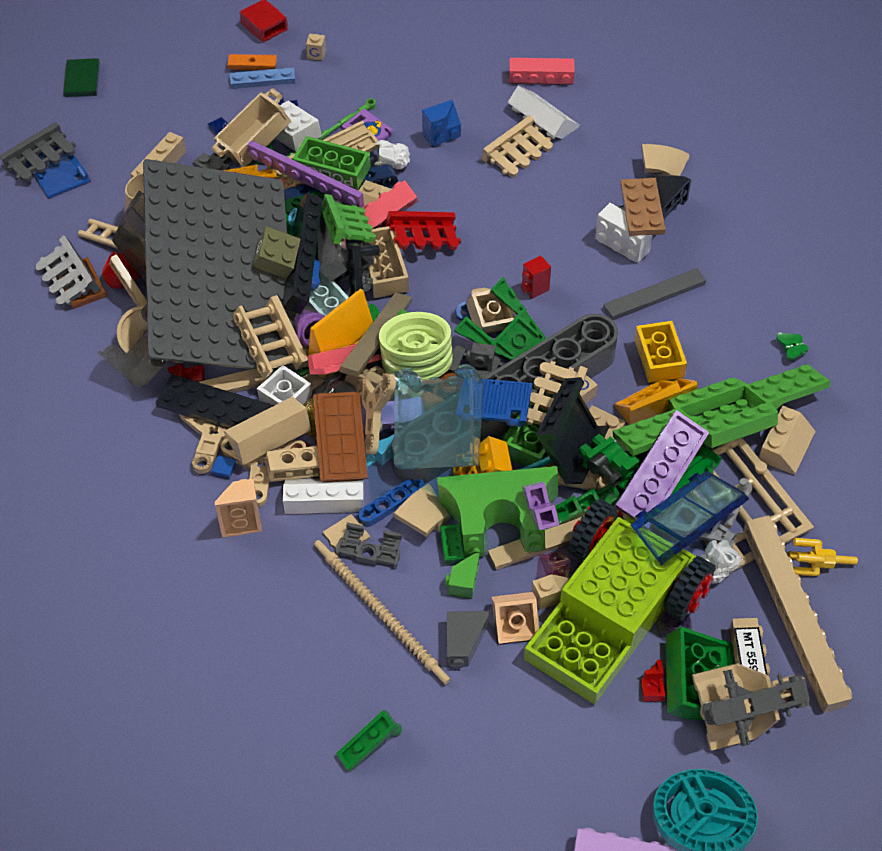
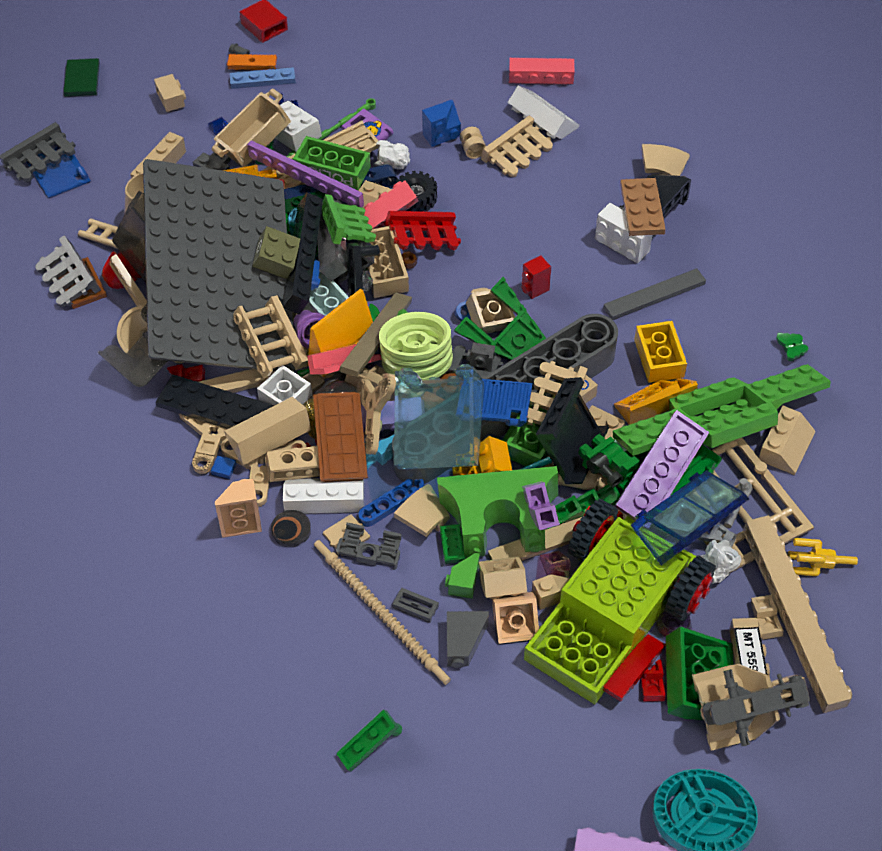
tan brick [306,34,326,61] -> none
none -> tan brick [154,74,186,112]
none -> dark grey pin [229,43,250,55]
none -> tile [271,510,311,547]
none -> dark grey tile [393,587,439,623]
none -> black bush [396,171,437,212]
none -> reddish brown tile [402,251,417,269]
none -> tan wheel [460,127,486,159]
none -> tan brick [479,556,527,599]
none -> red slope [603,634,666,702]
none -> tan slope [751,595,783,639]

